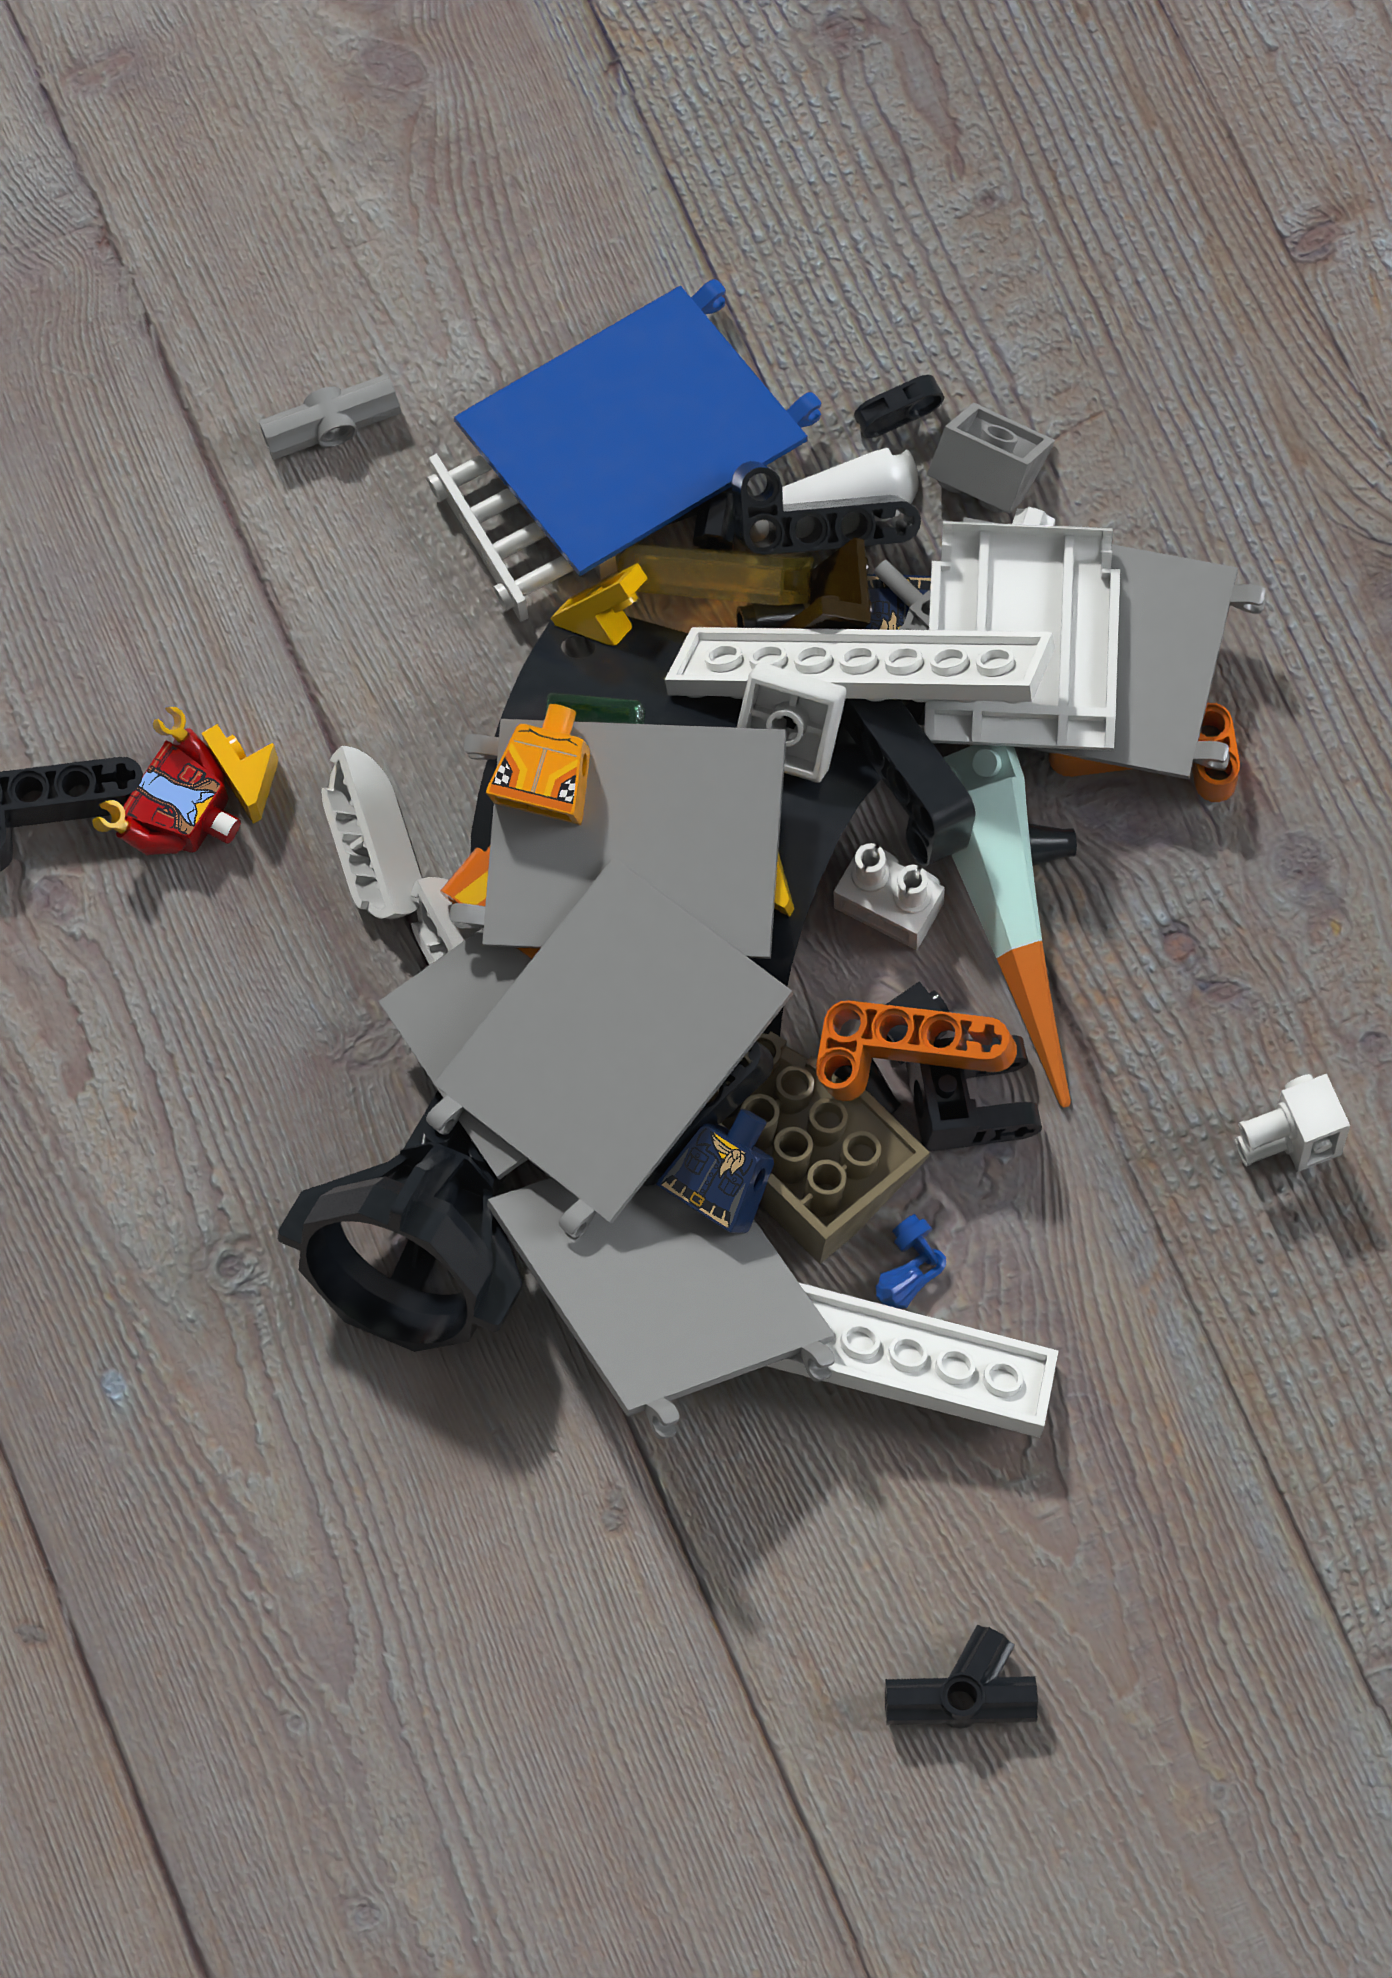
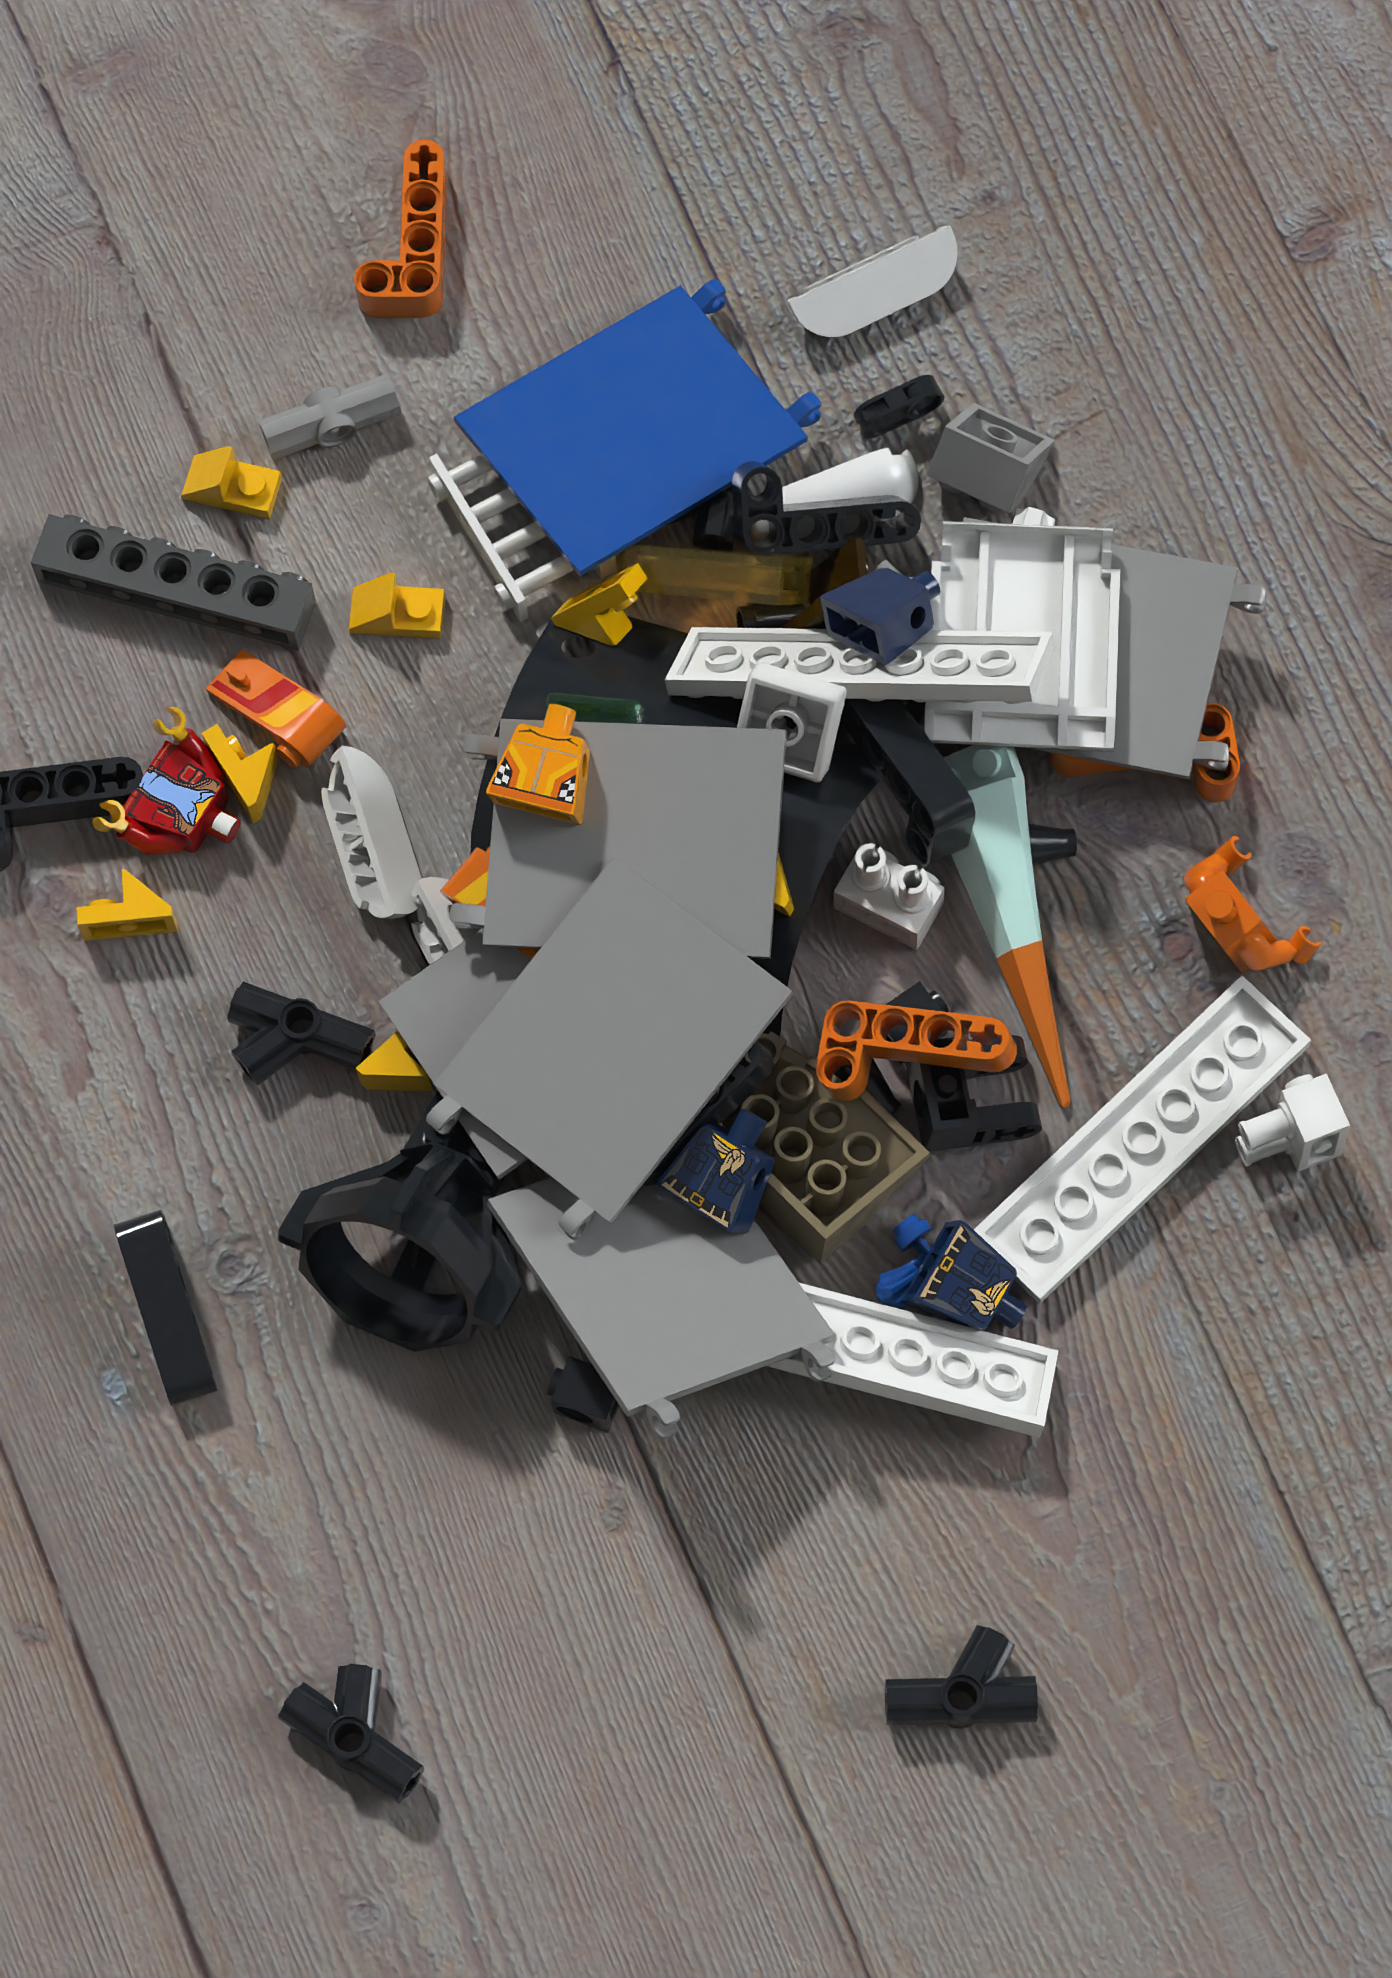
none -> dark grey brick [31,514,316,651]
none -> yellow slope [76,869,178,941]
none -> black beam [114,1210,218,1406]
none -> yellow slope [181,446,282,519]
none -> orange door [206,649,346,768]
none -> black piece [227,981,376,1086]
none -> black piece [278,1664,424,1804]
none -> yellow slope [349,573,445,639]
none -> orange beam [354,139,448,318]
none -> yellow slope [356,1031,433,1091]
none -> black brick [547,1356,619,1433]
none -> white brick [788,226,958,337]
none -> dark blue torso [820,568,940,665]
none -> dark blue torso [901,1220,1027,1330]
none -> white plate [974,976,1311,1304]
none -> orange torso [1184,836,1322,974]

